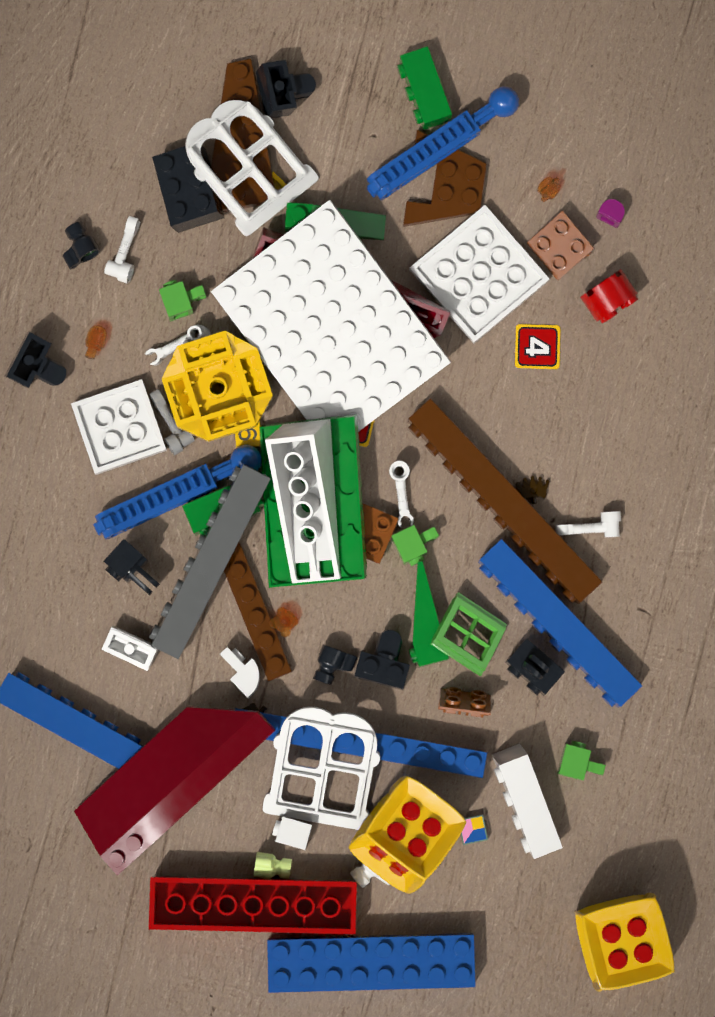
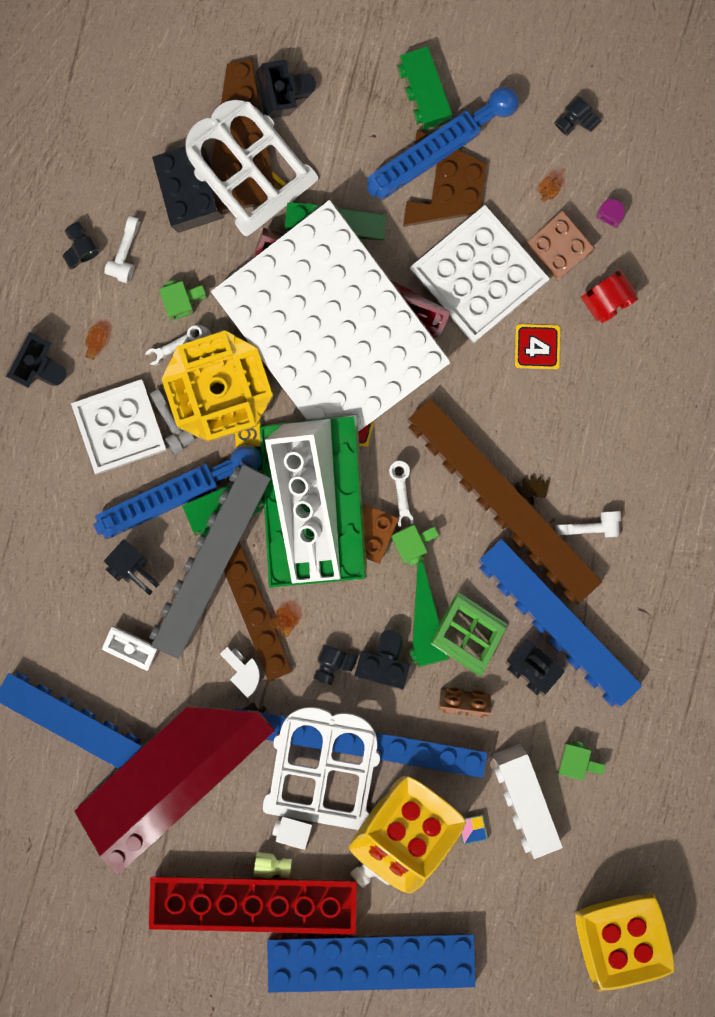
none -> black piece [554,96,602,136]

